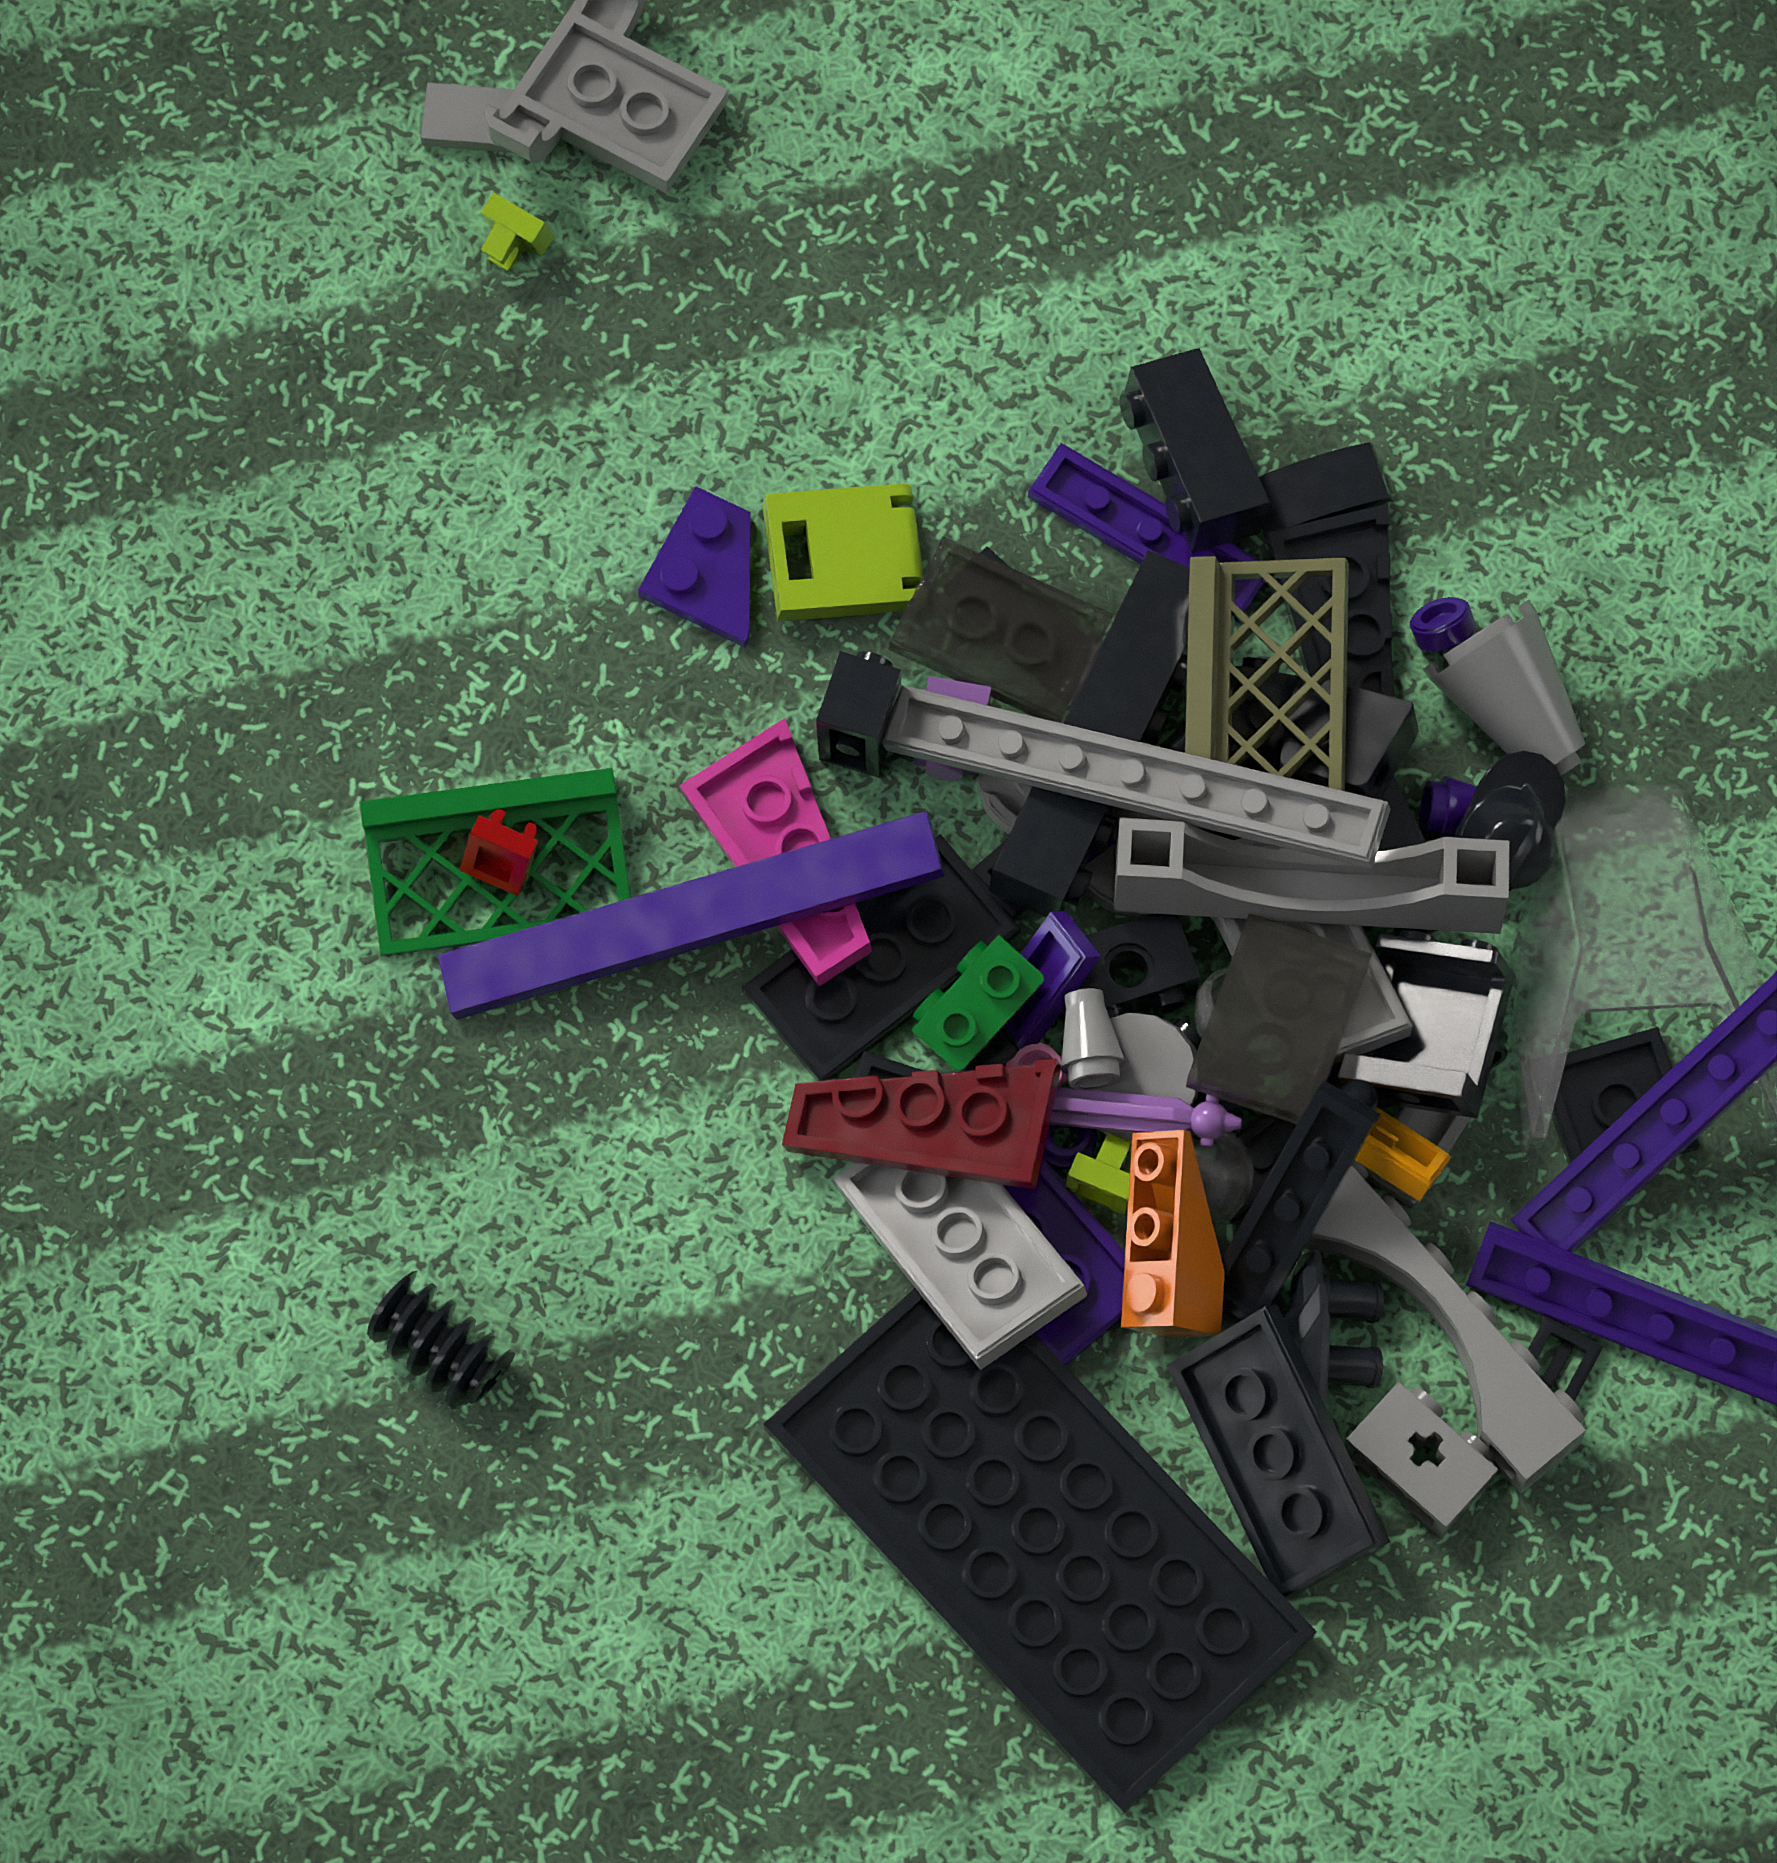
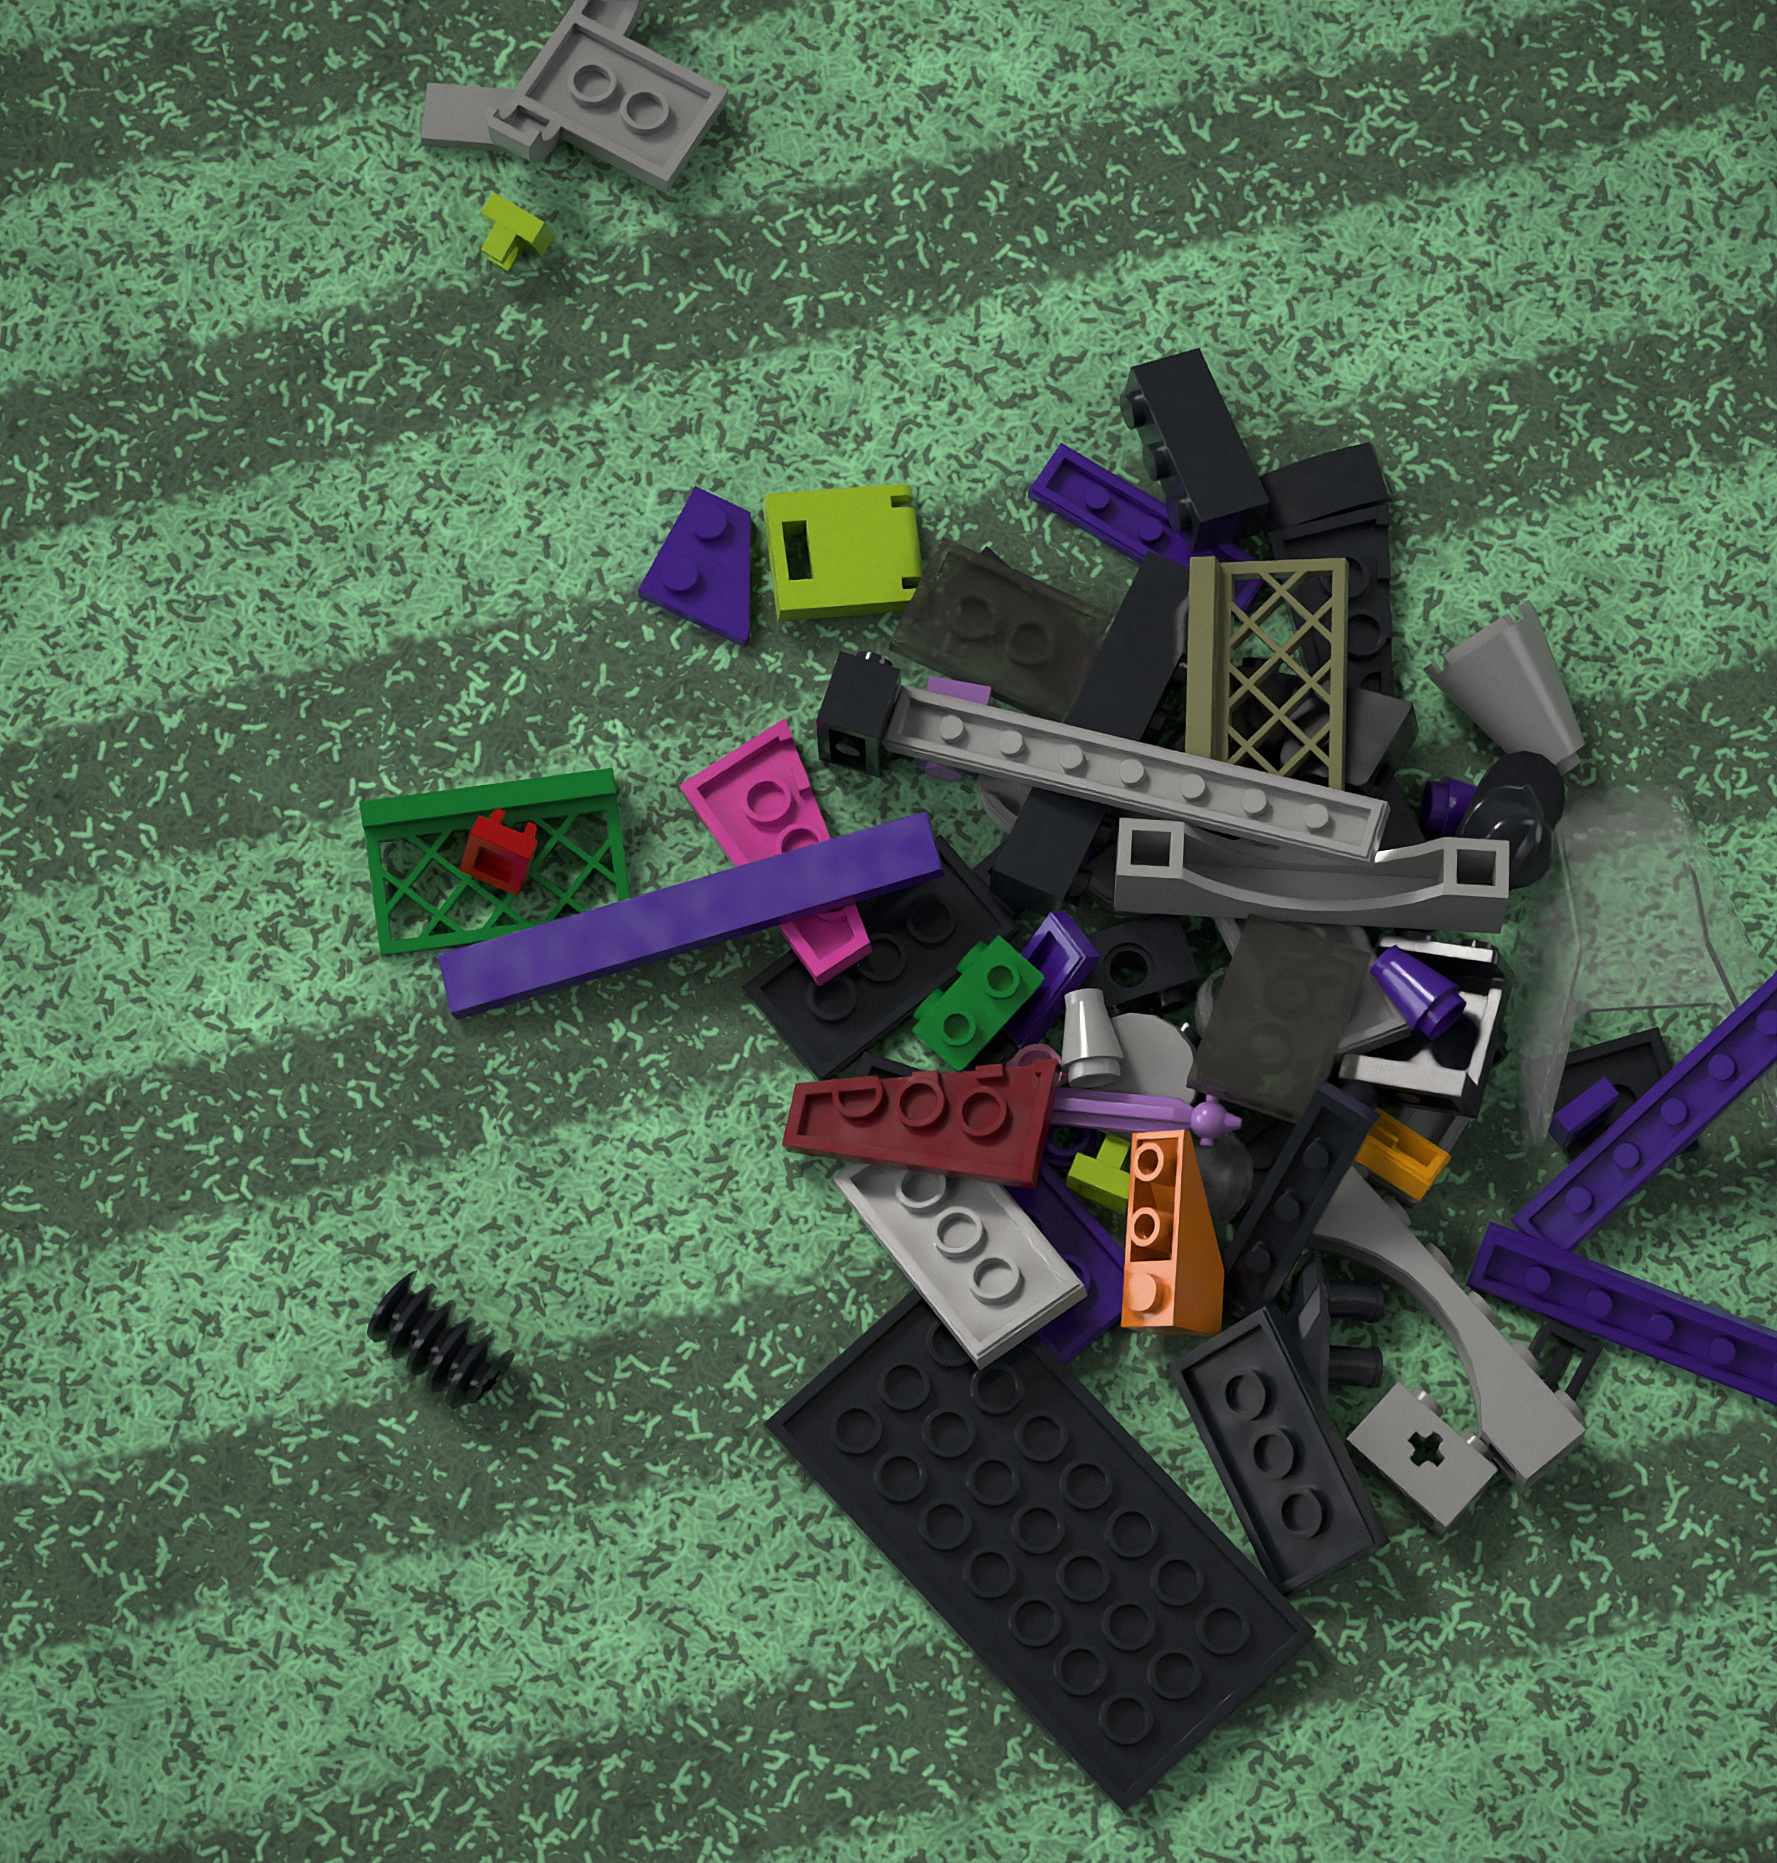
dark purple tile [1410,597,1476,652] -> none
none -> dark purple cone [1370,945,1467,1039]
none -> dark purple tile [1547,1077,1619,1149]

